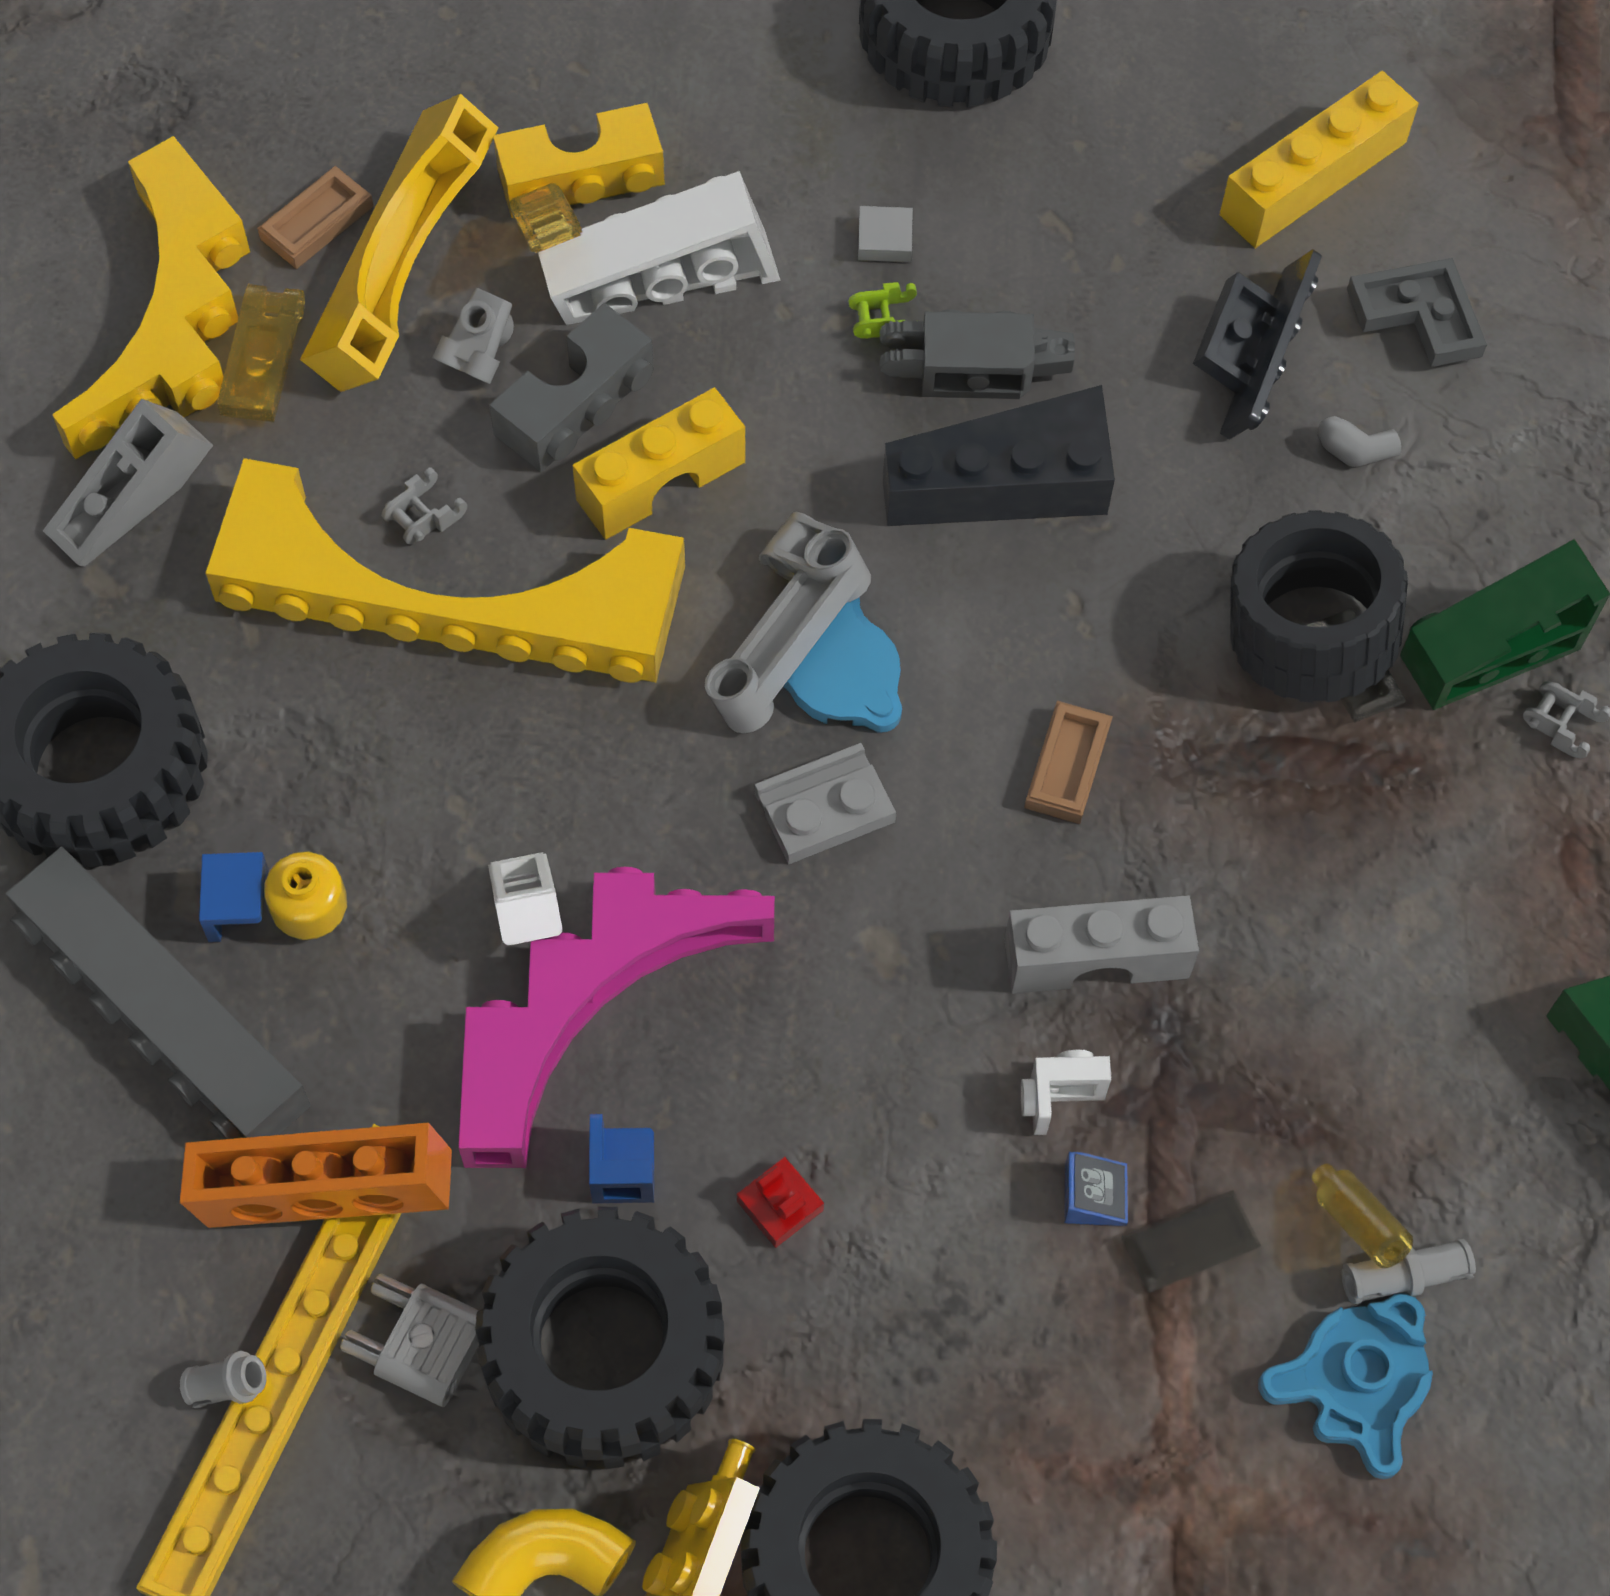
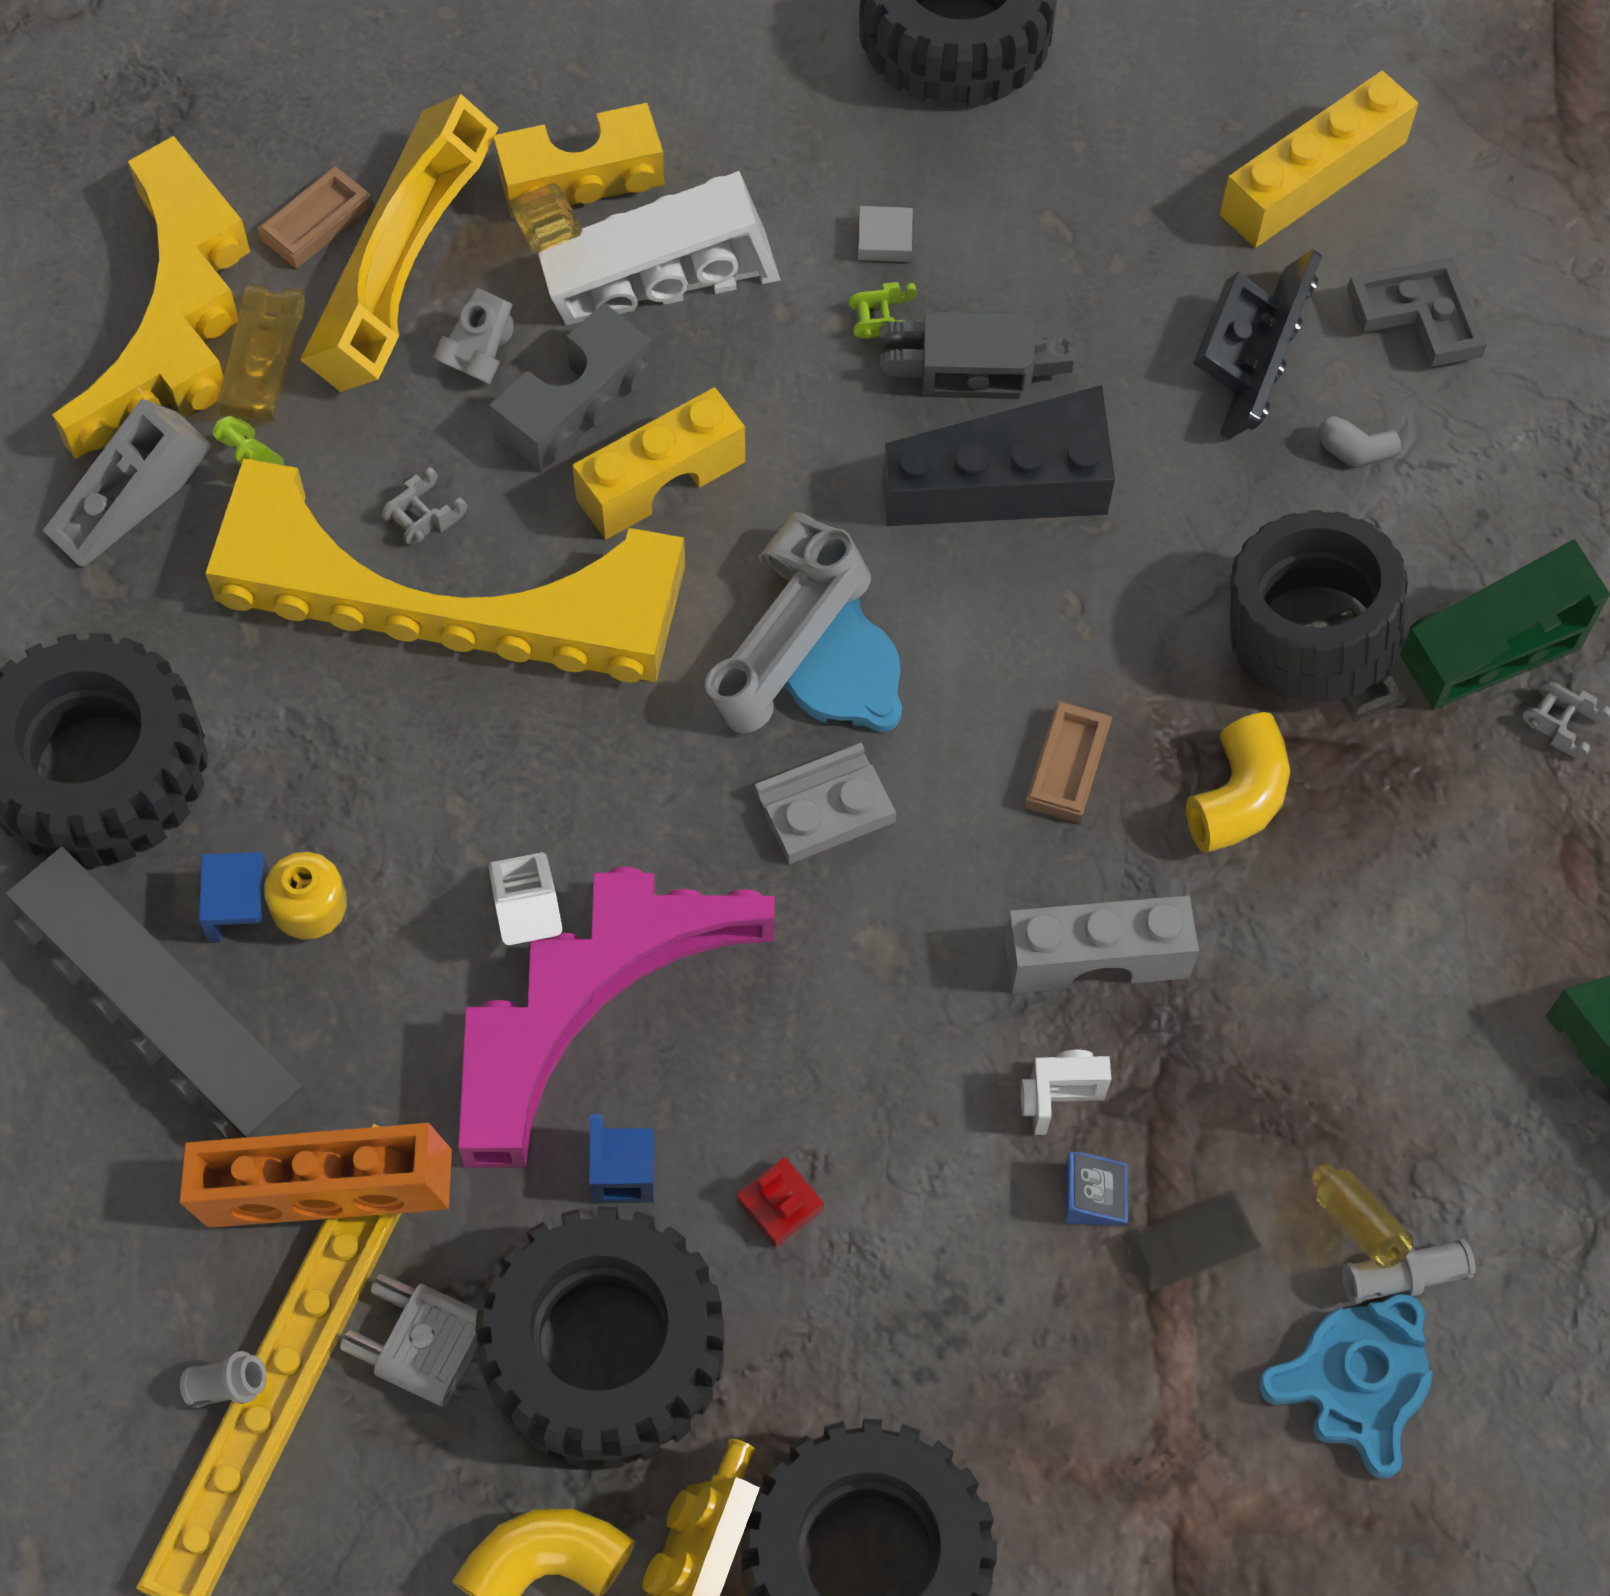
none -> lime piece [212,416,284,465]
none -> yellow cylinder [1186,712,1290,853]

